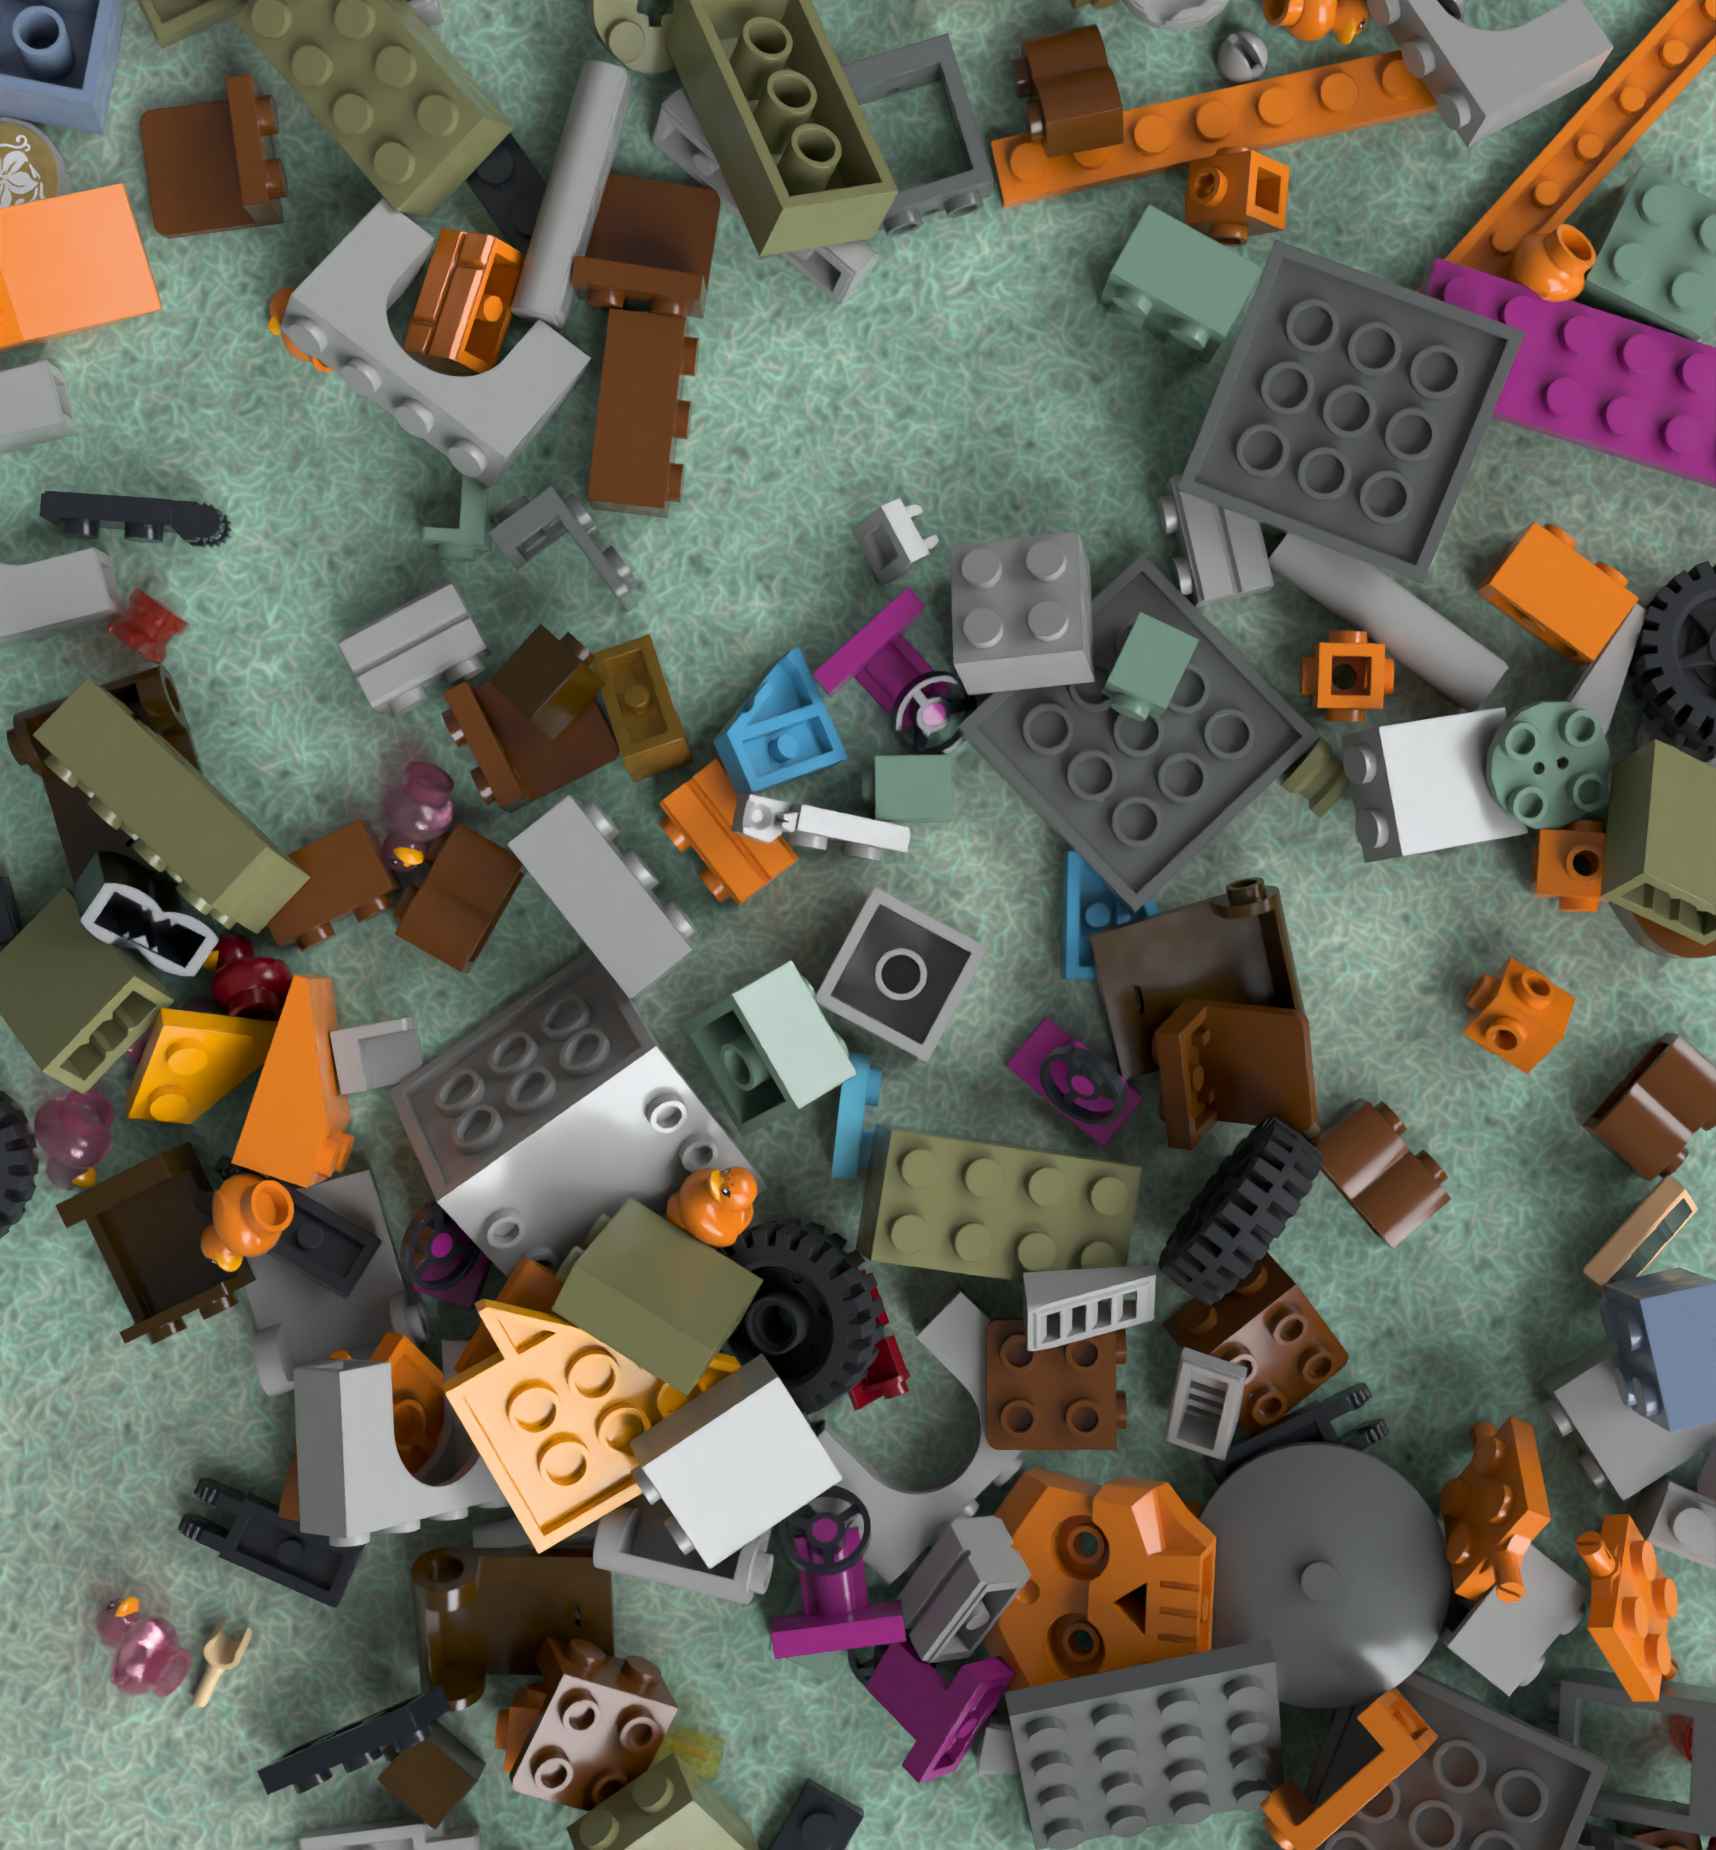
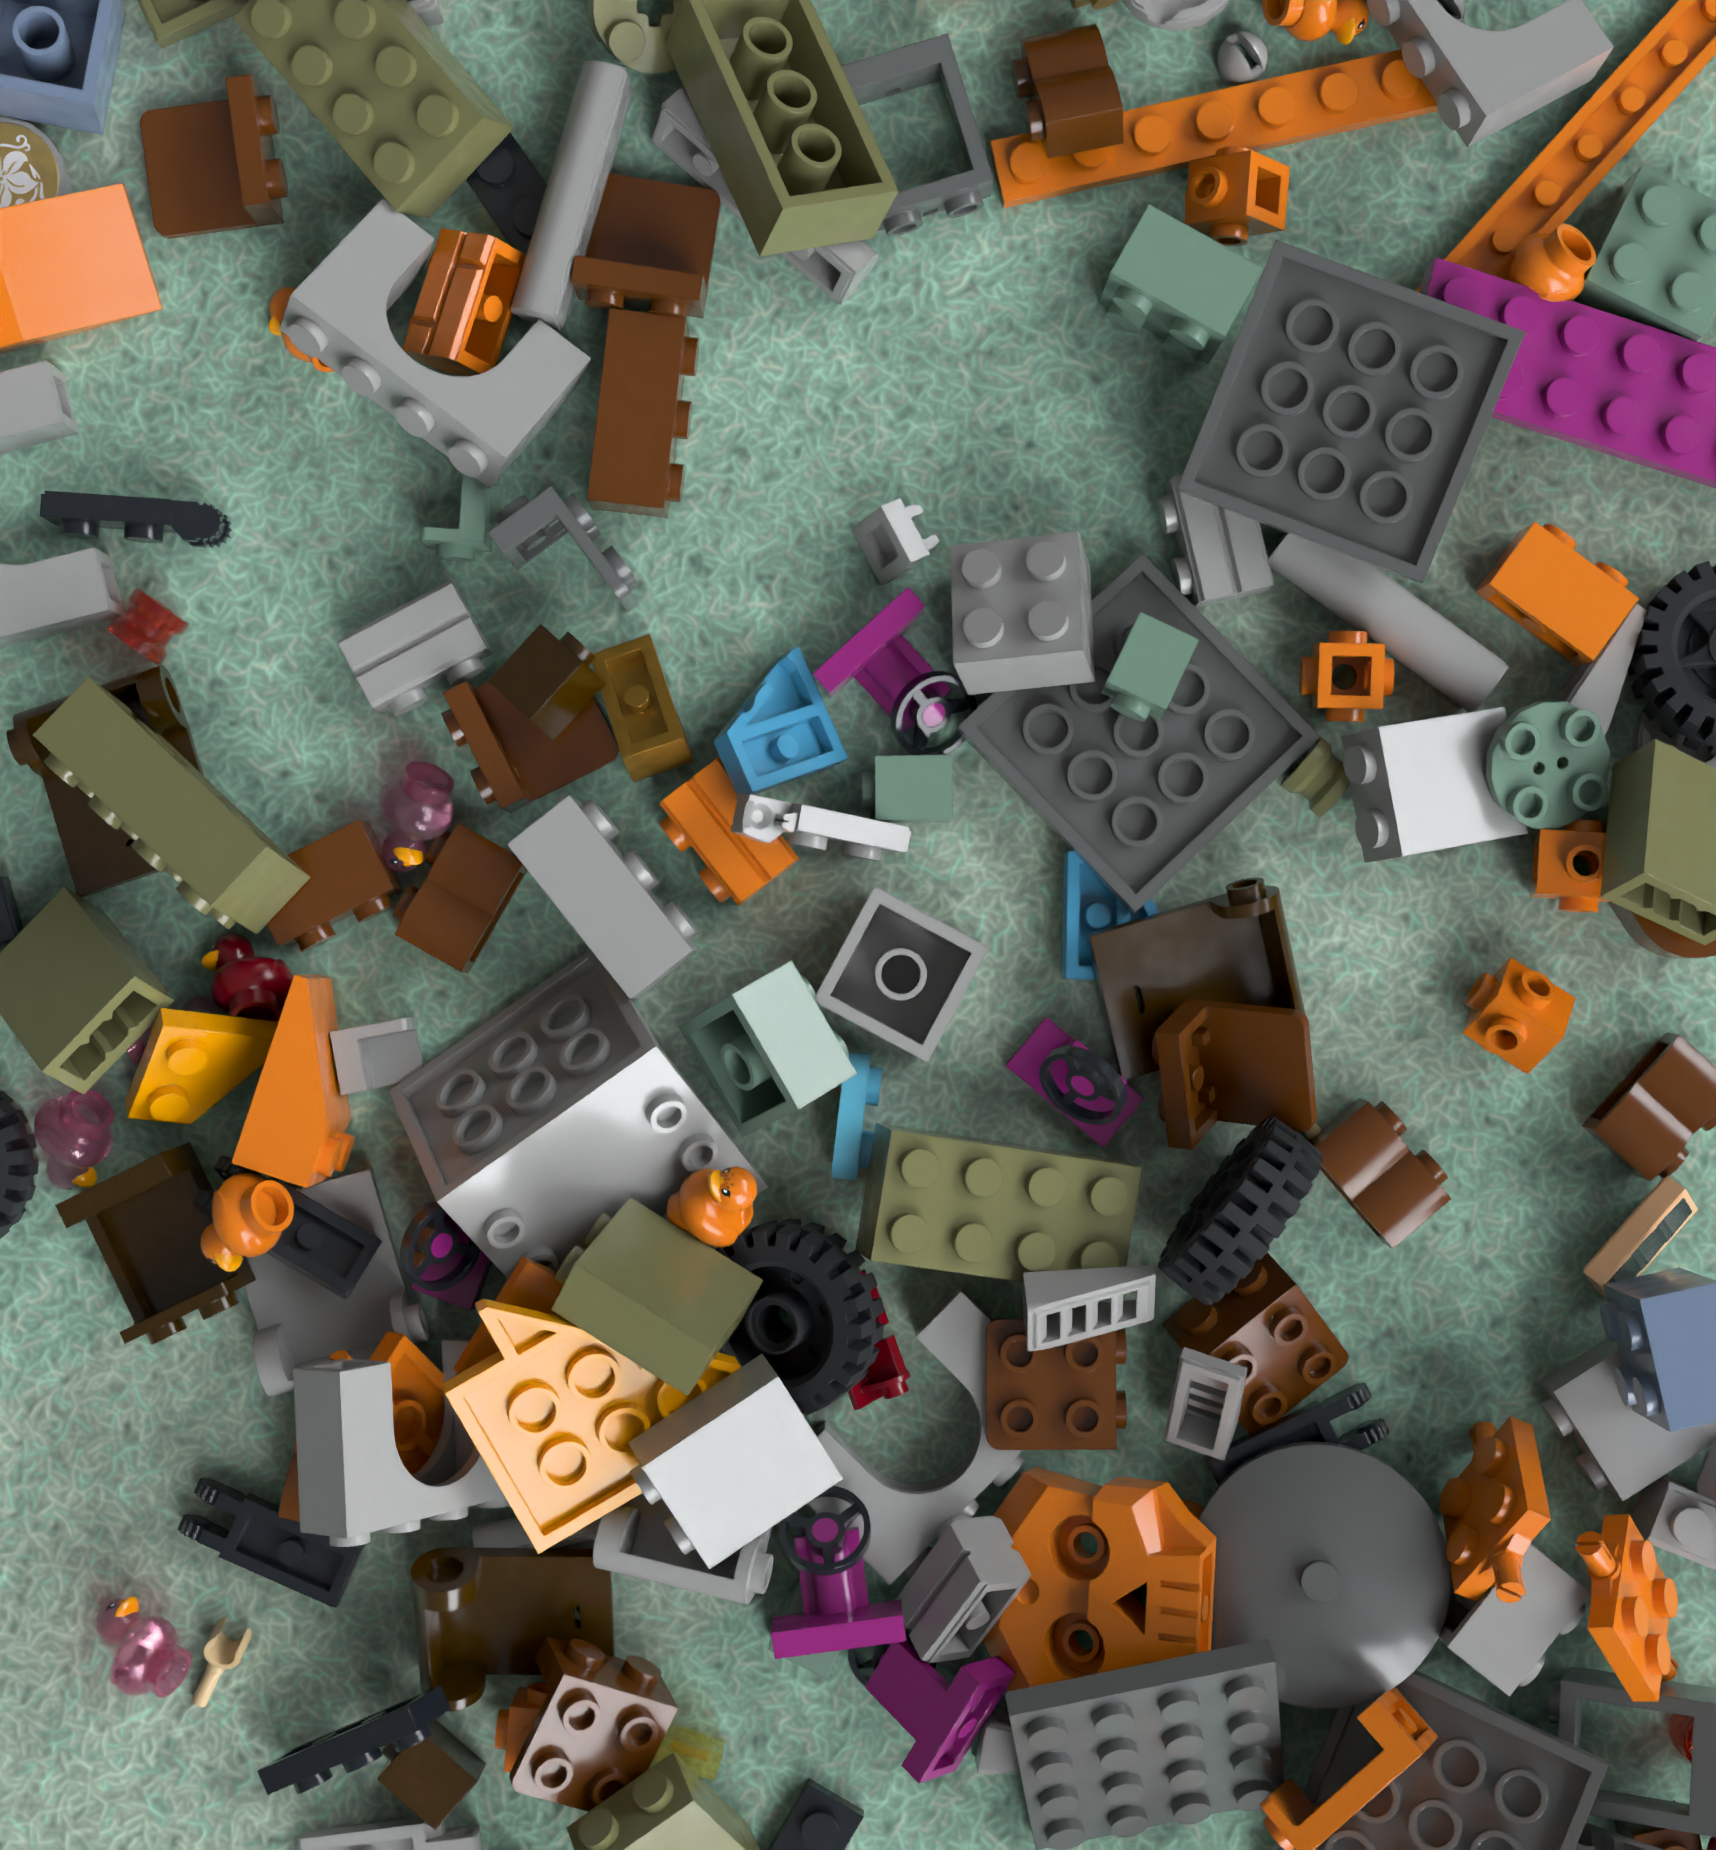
black brick [73,851,219,977] -> none

